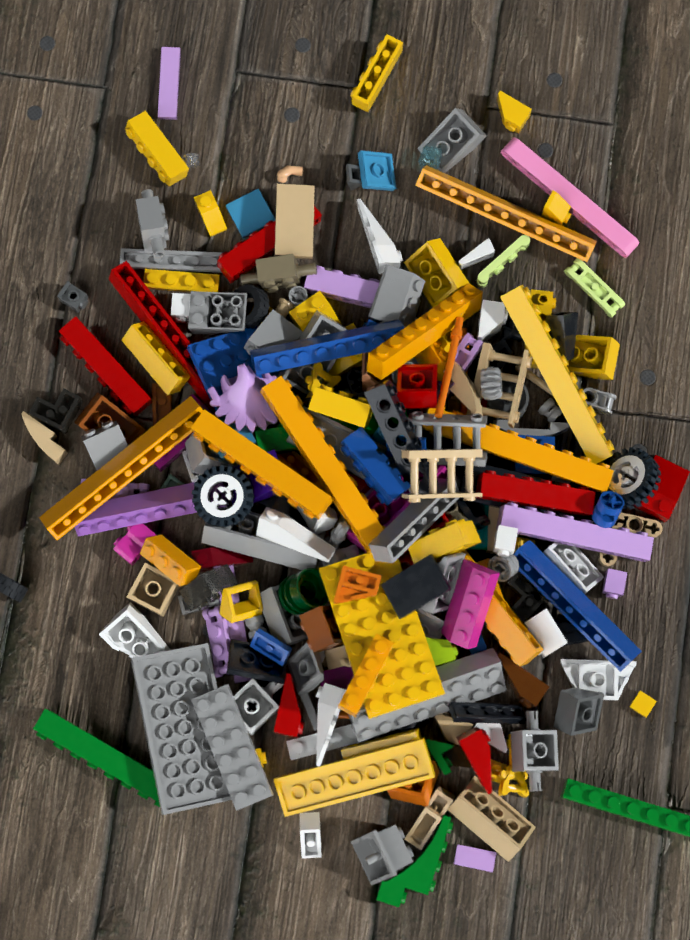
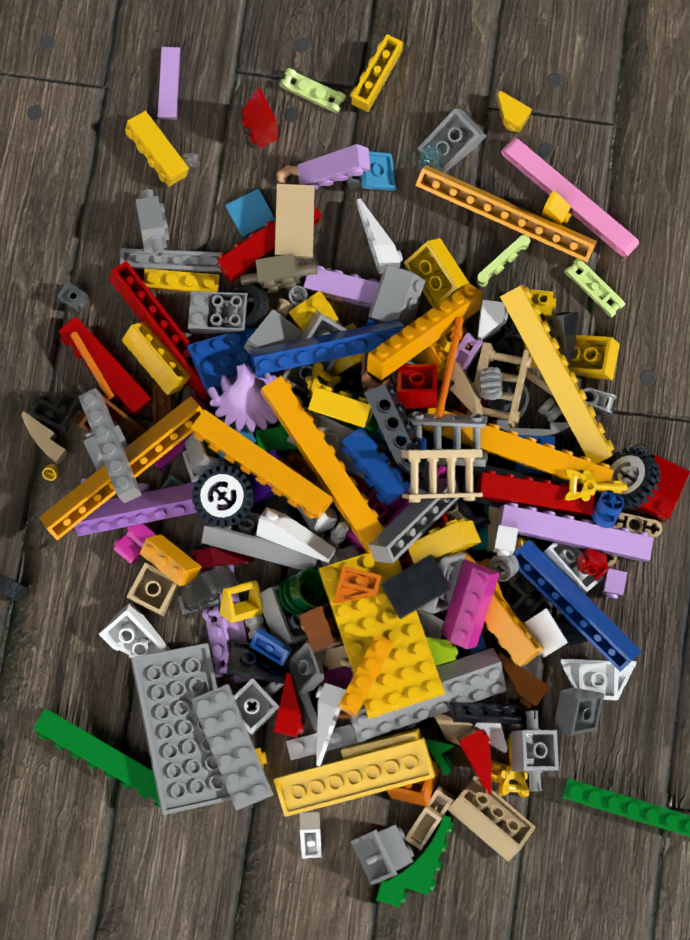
white brick [171,293,191,323] -> none
yellow slope [194,190,227,237] -> none
lavender tile [454,844,497,872] -> none
white slope [458,238,495,270] -> none
yellow tile [629,690,657,718] -> none
none -> yellow hinge [42,464,59,481]
none -> orange bar [70,332,114,400]
none -> light grey brick [78,388,142,503]
none -> red slope [240,88,278,149]
none -> yellowish green plate [279,68,346,113]
none -> lavender brick [298,144,370,191]
none -> yellow piece [564,469,627,501]
none -> red brick [576,548,609,580]

